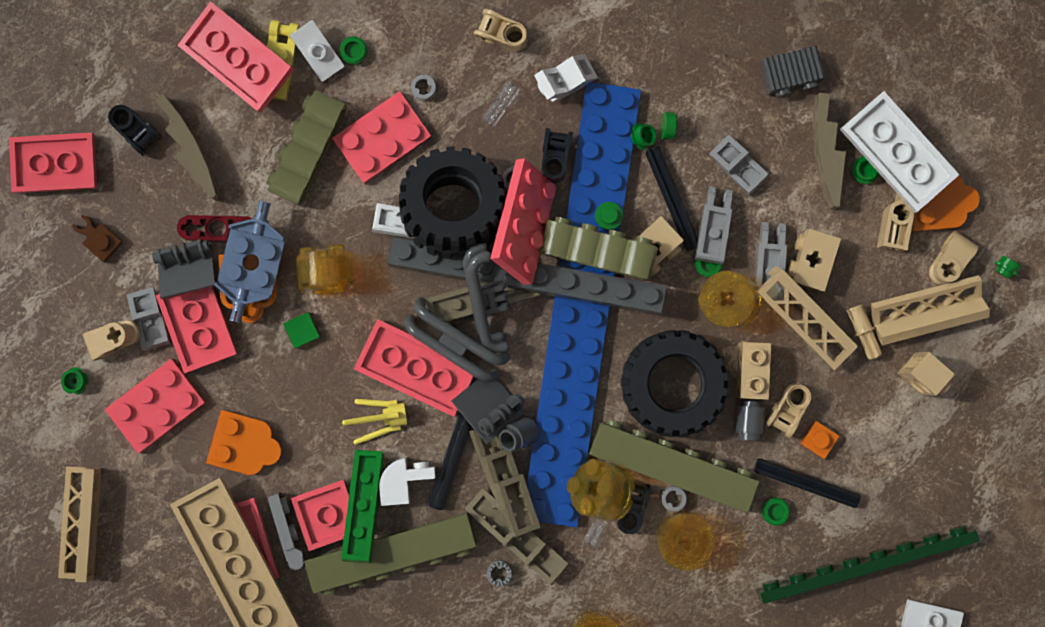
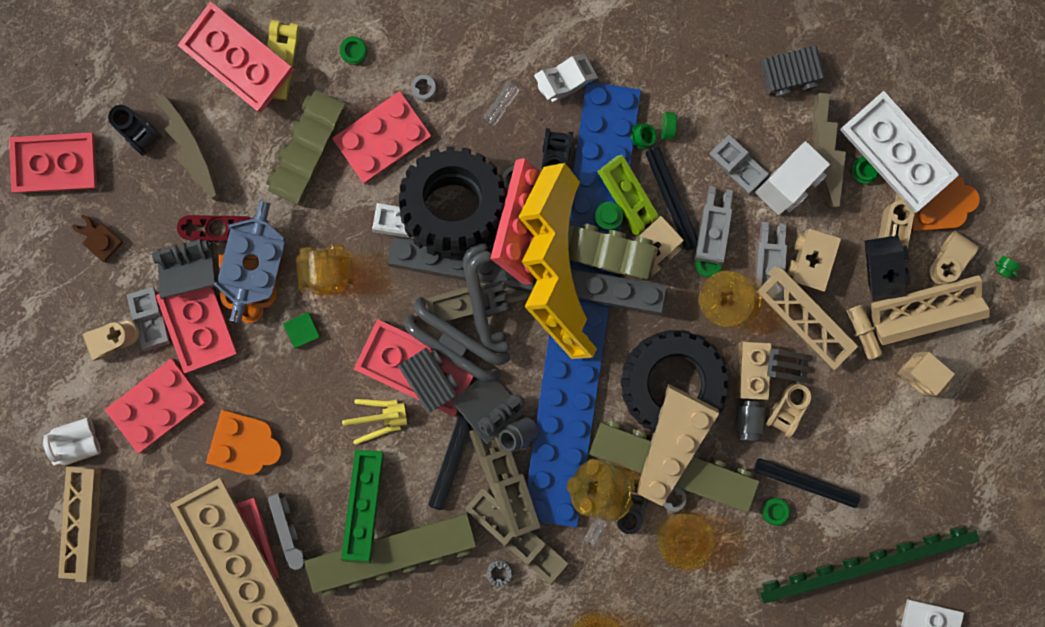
green plate [61,367,89,394] -> none
white plate [289,20,344,82] -> none
coral plate [291,479,349,551] -> none
white brick [380,457,437,506] -> none
tan piece [473,9,528,52] -> none
orange plate [799,421,839,459] -> none
none -> white piece [43,417,101,466]
none -> dark grey brick [398,348,459,414]
none -> yellow arch [518,163,597,359]
none -> lime plate [597,155,659,236]
none -> tan wing [637,384,719,506]
none -> white brick [754,141,830,215]
none -> dark grey tile [767,348,812,383]
none -> black brick [864,235,911,301]

